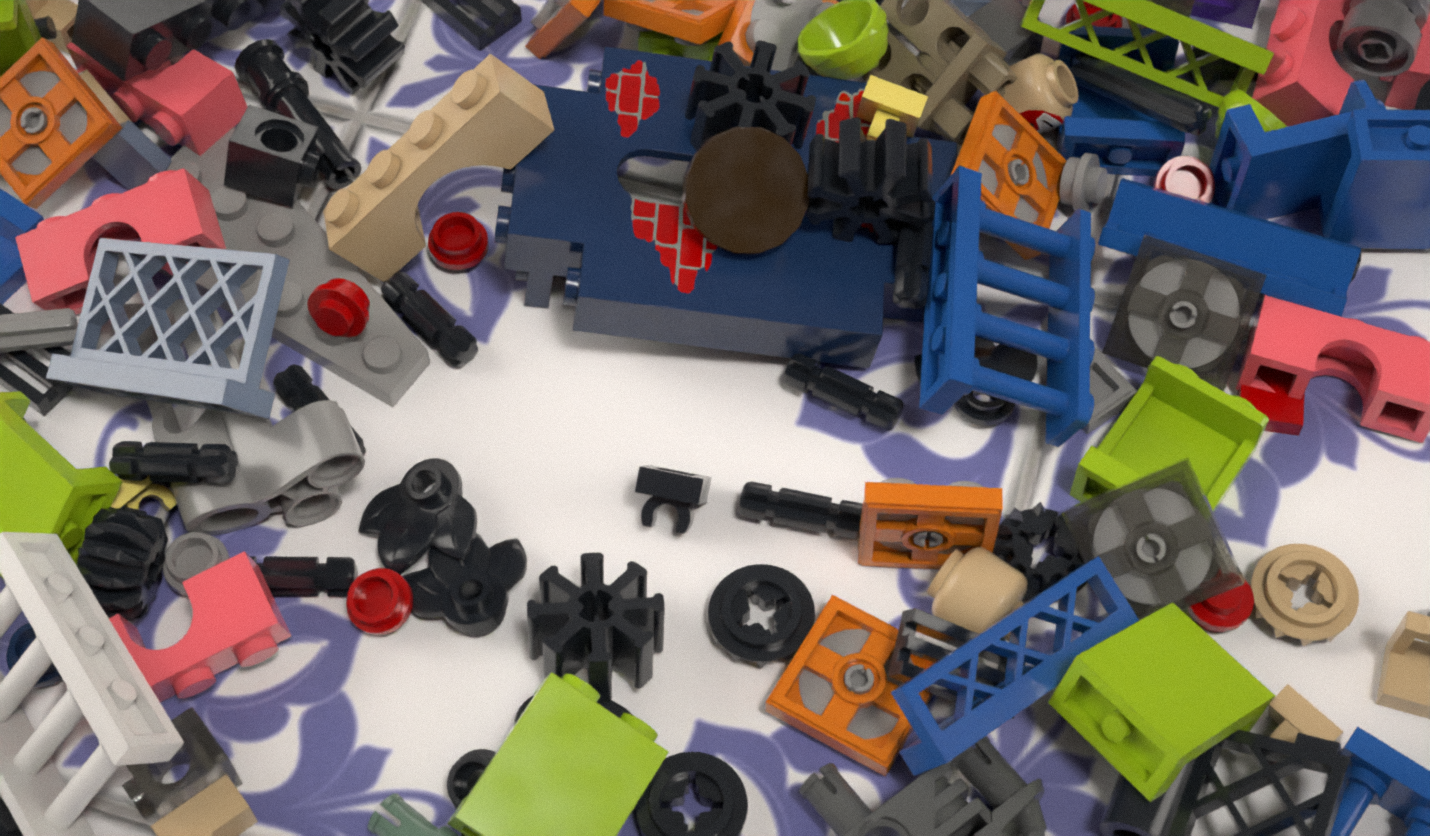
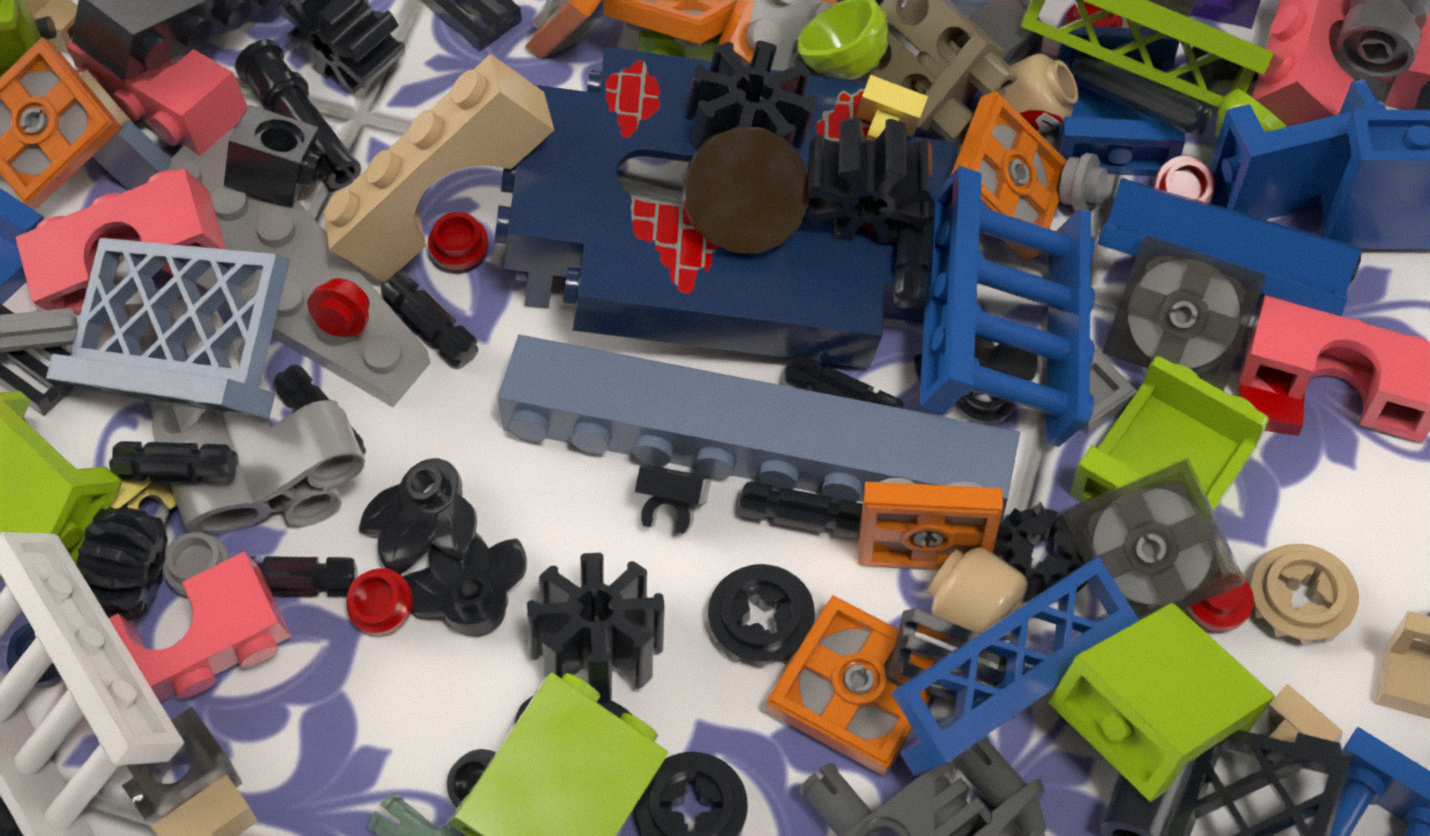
none -> sand blue brick [497,334,1020,525]

